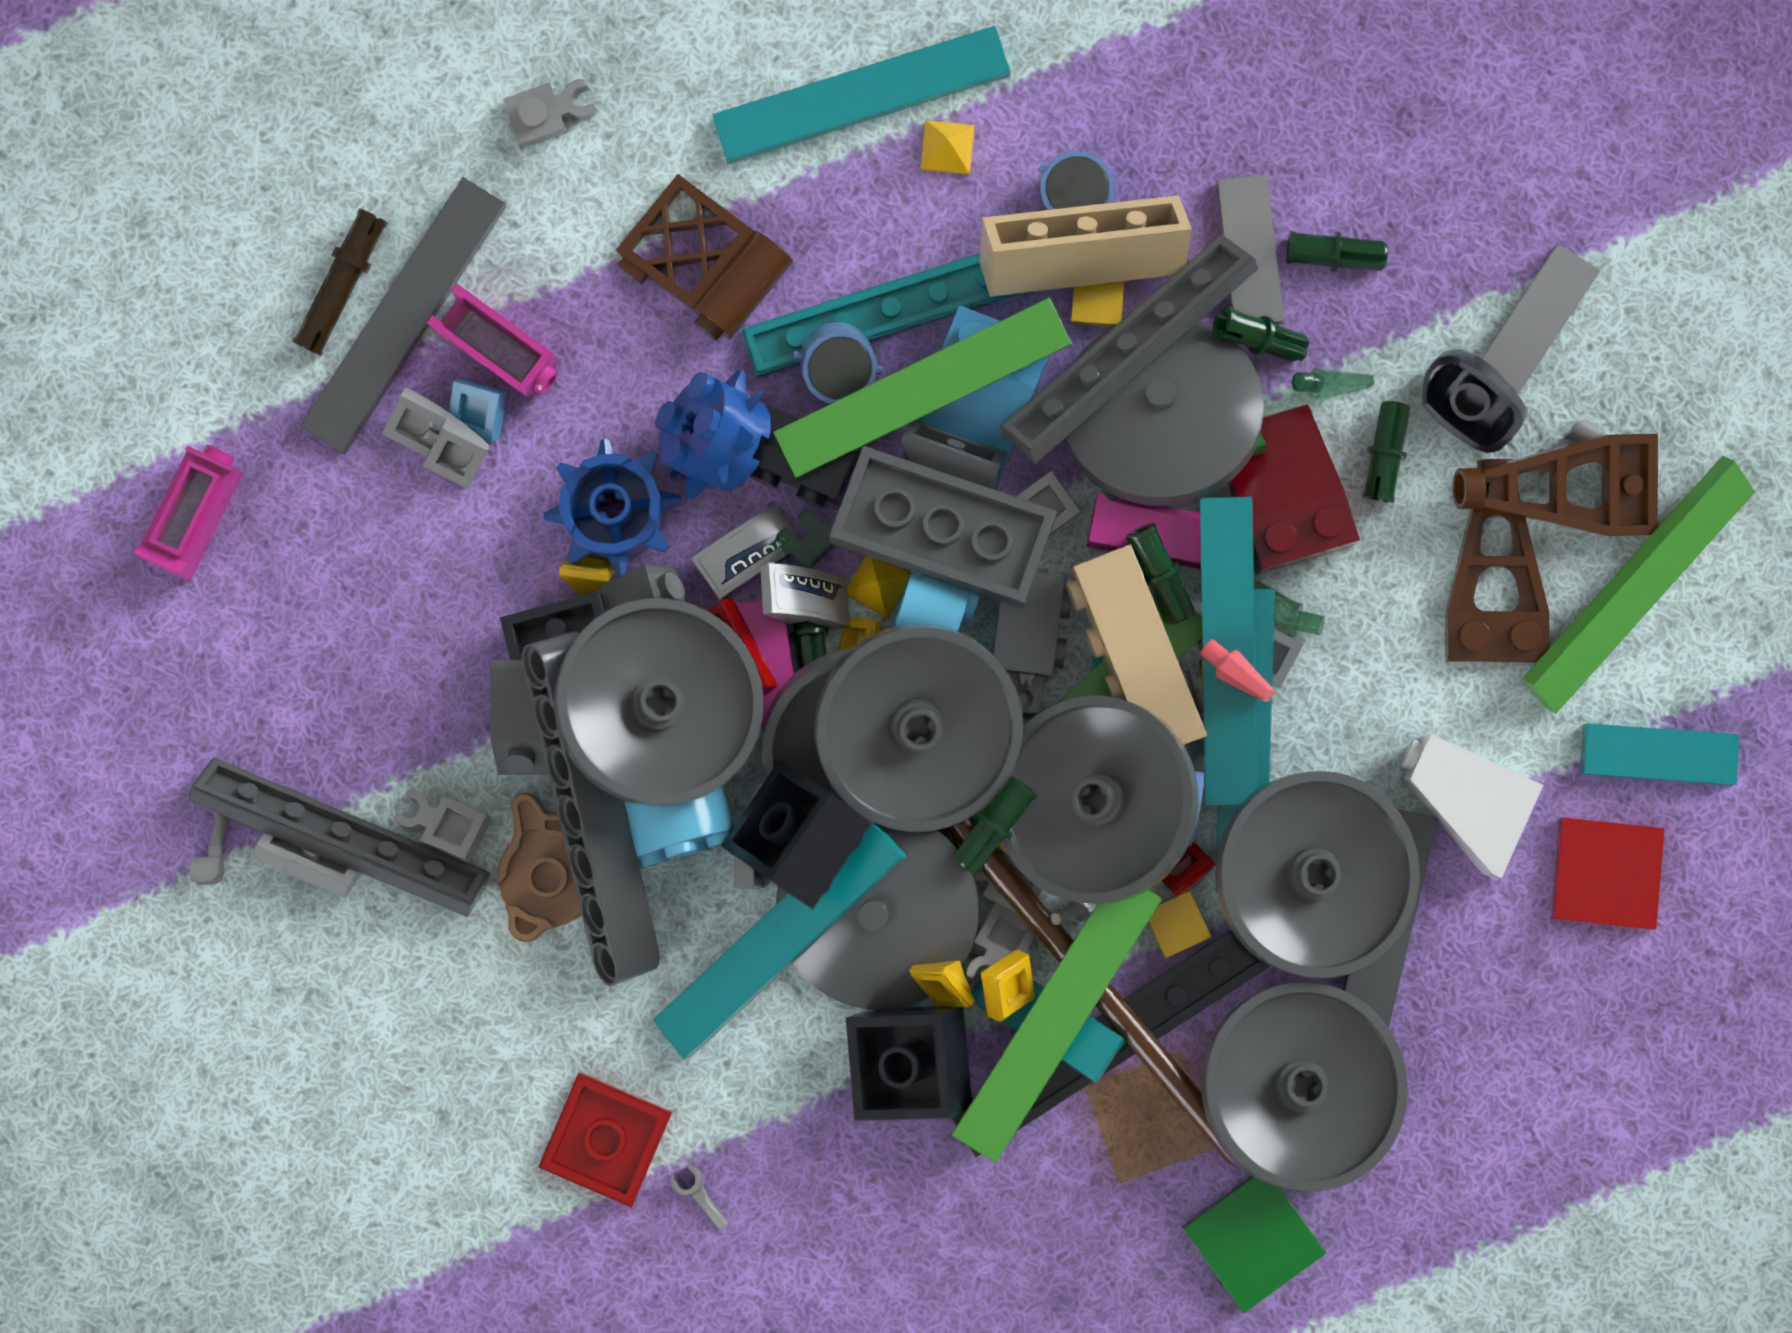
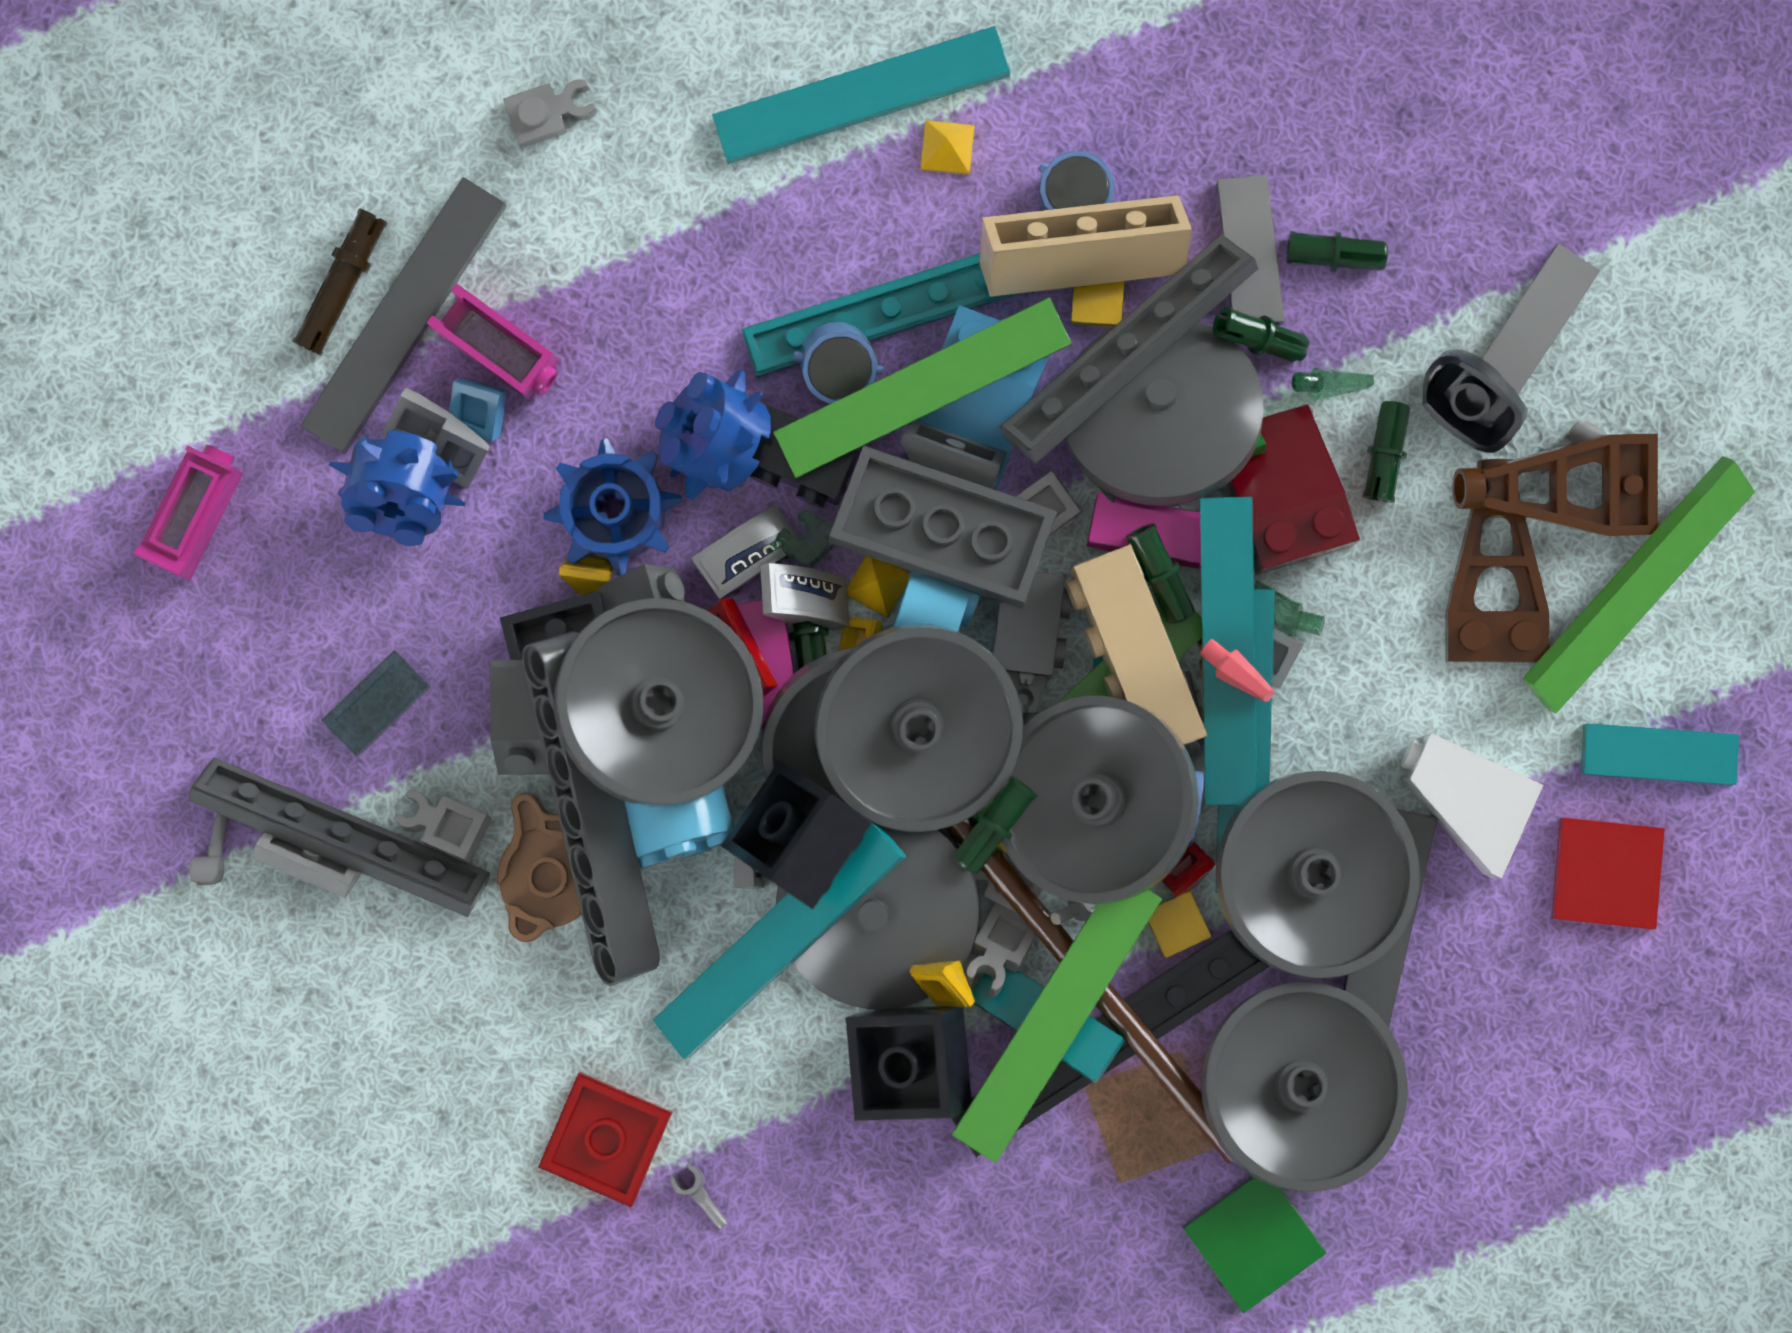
reddish brown piece [616,174,793,341] -> none
yellow tile [981,950,1035,1022] -> none
none -> tile [322,650,431,757]
none -> blue brick [329,430,466,546]

